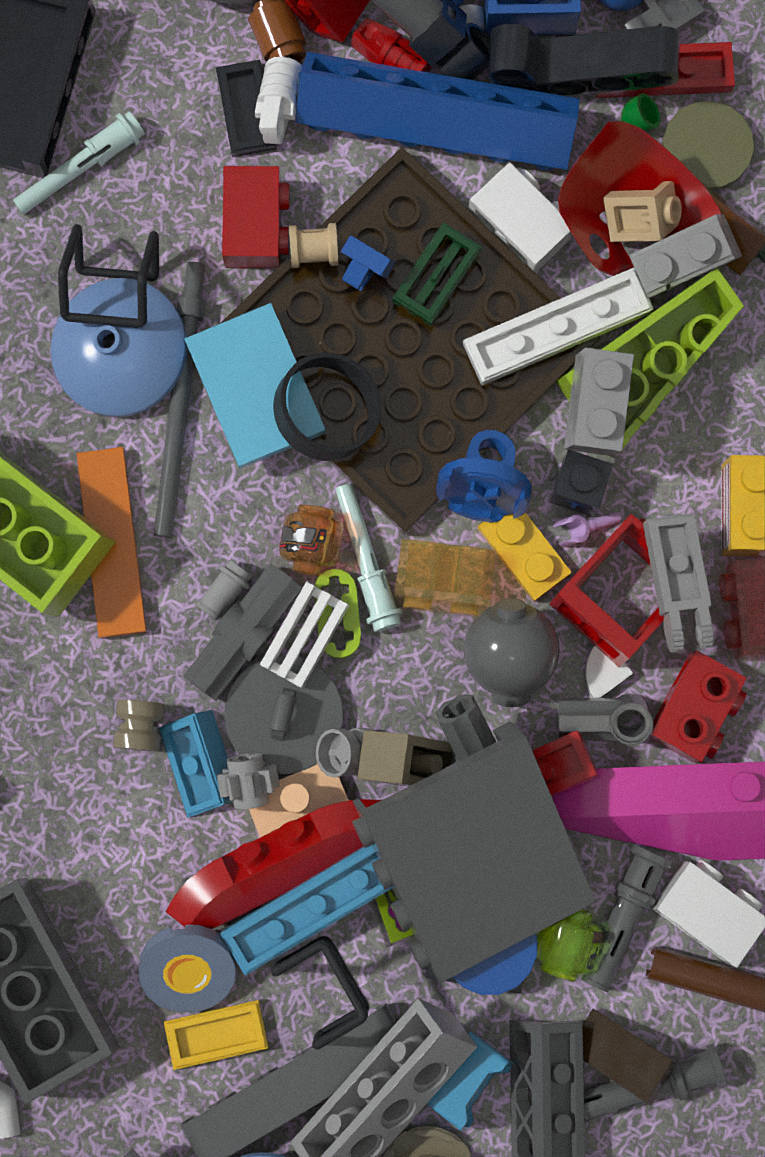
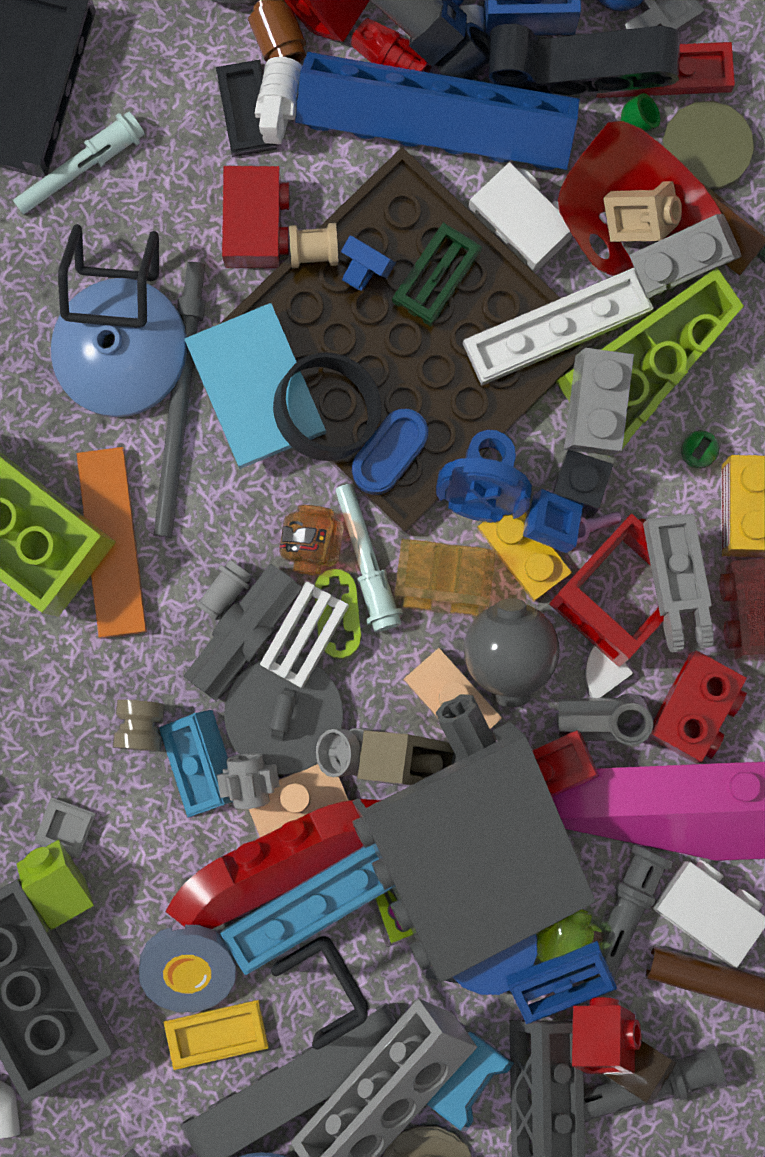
none -> lime brick [16,839,94,930]
none -> light grey tile [34,797,97,859]
none -> blue tile [352,409,428,495]
none -> light nougat tile [403,648,502,729]
none -> blue tile [507,941,617,1024]
none -> blue tile [523,489,583,553]
none -> red brick [572,997,642,1074]
none -> green hinge [681,430,719,469]

